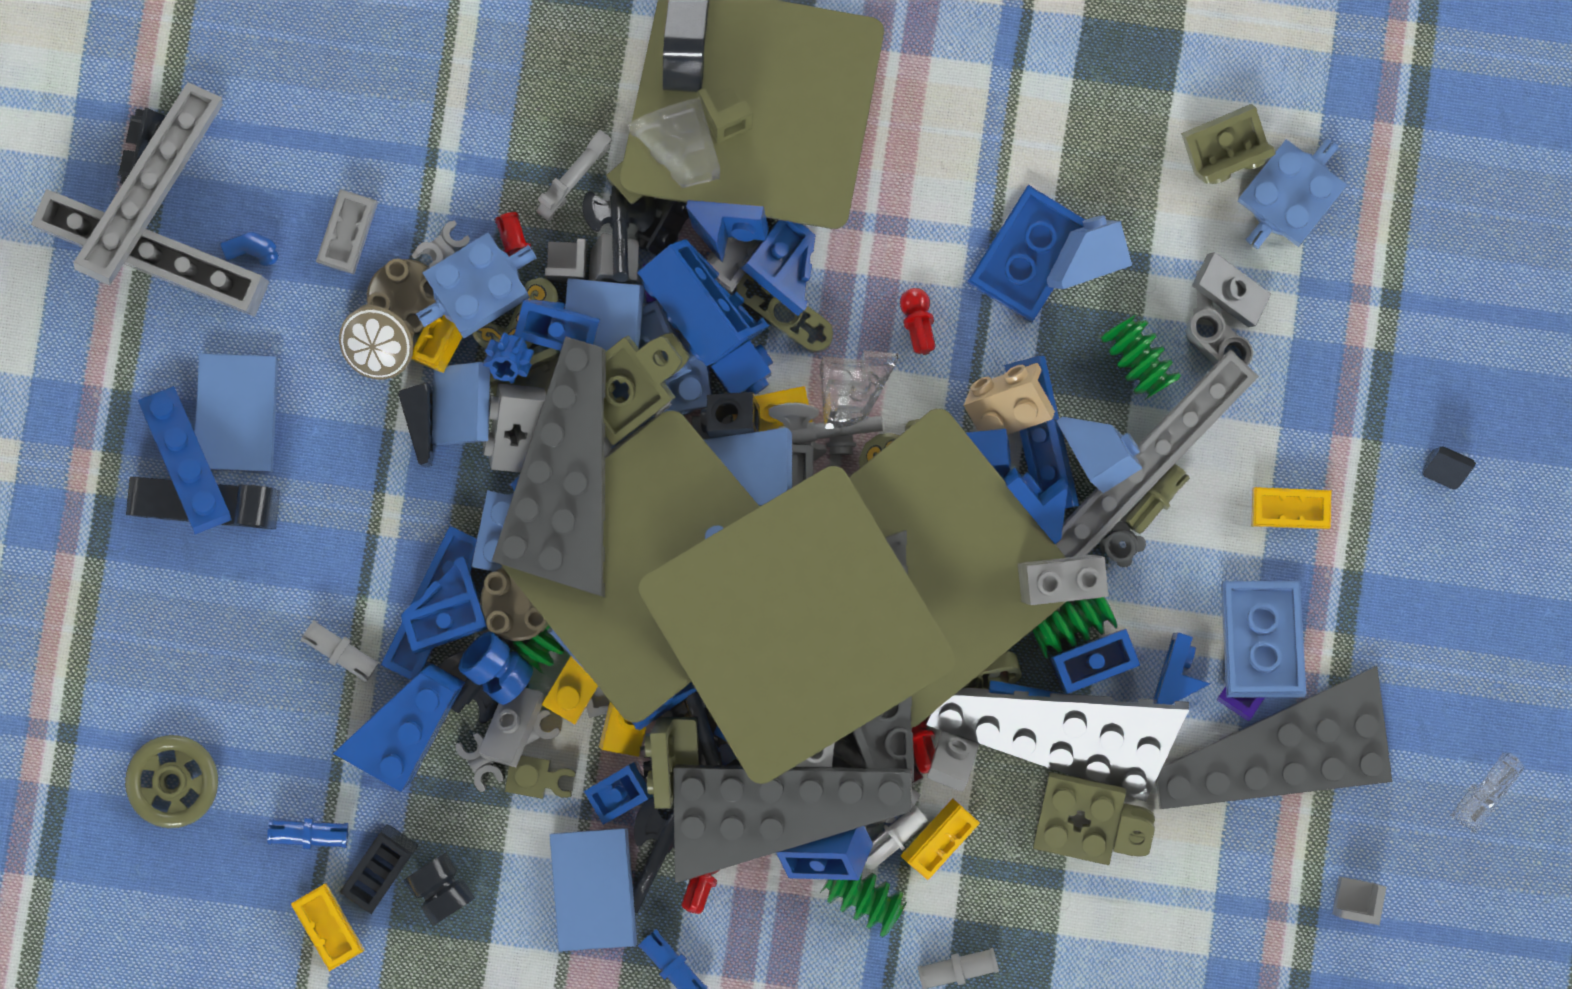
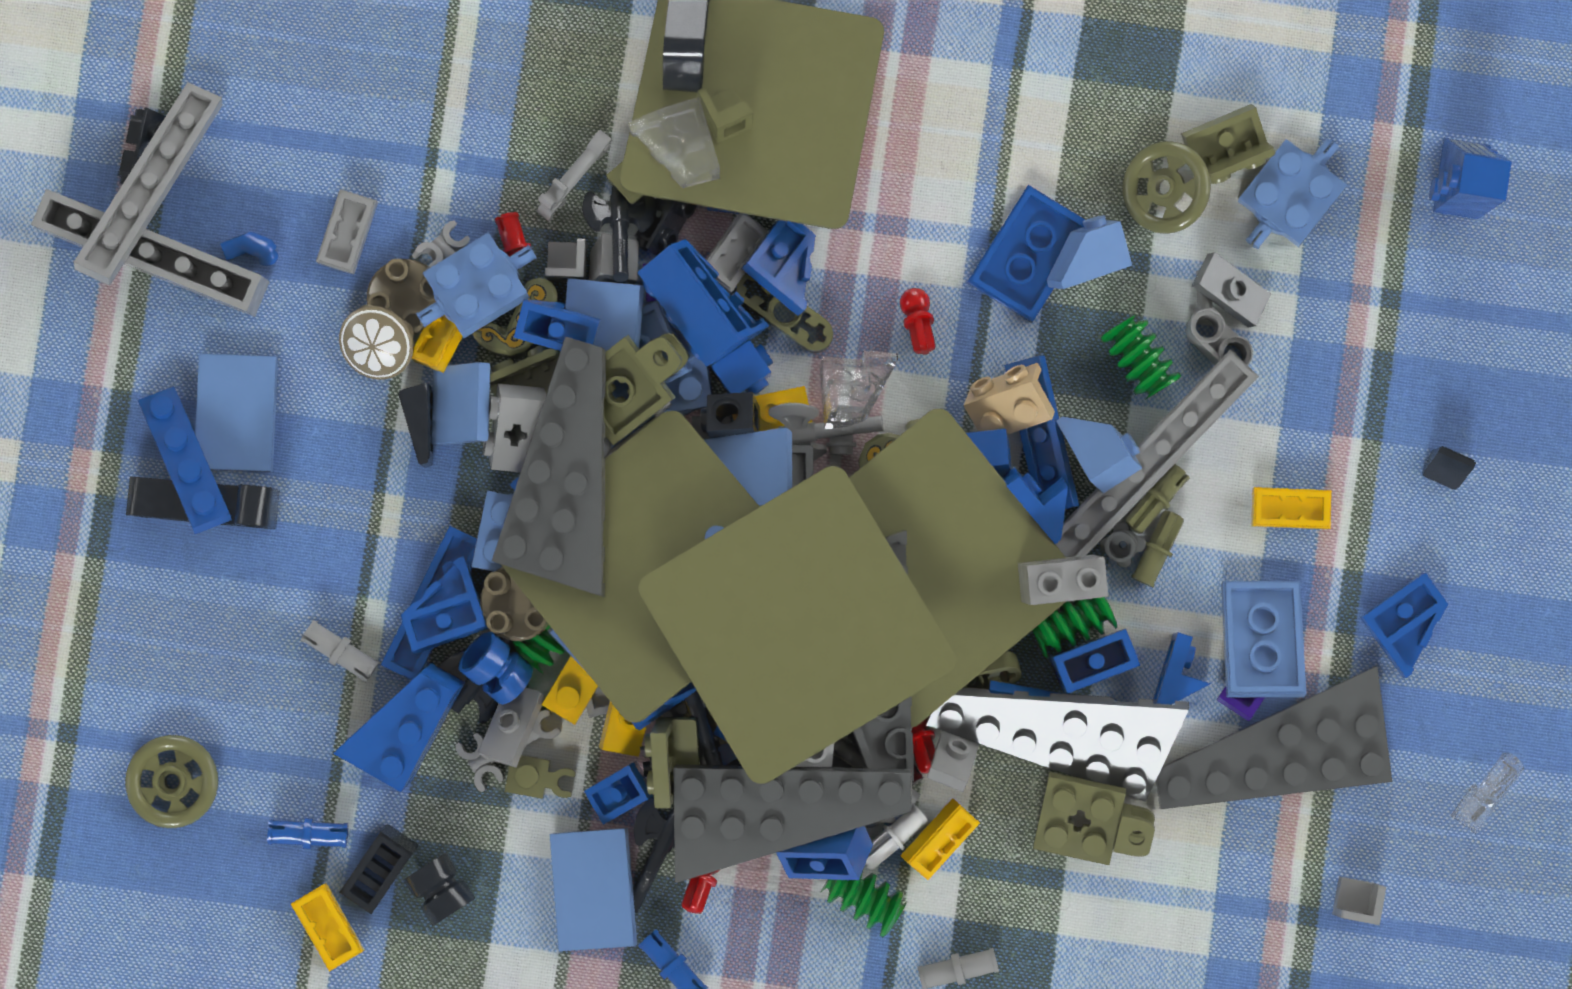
blue gear [483,333,534,384] -> none
blue slope [686,200,769,262] -> none
none -> olive plate [1122,141,1211,234]
none -> olive axle [1131,510,1184,588]
none -> blue wing [1360,573,1448,678]
none -> blue wedge [1429,137,1512,219]

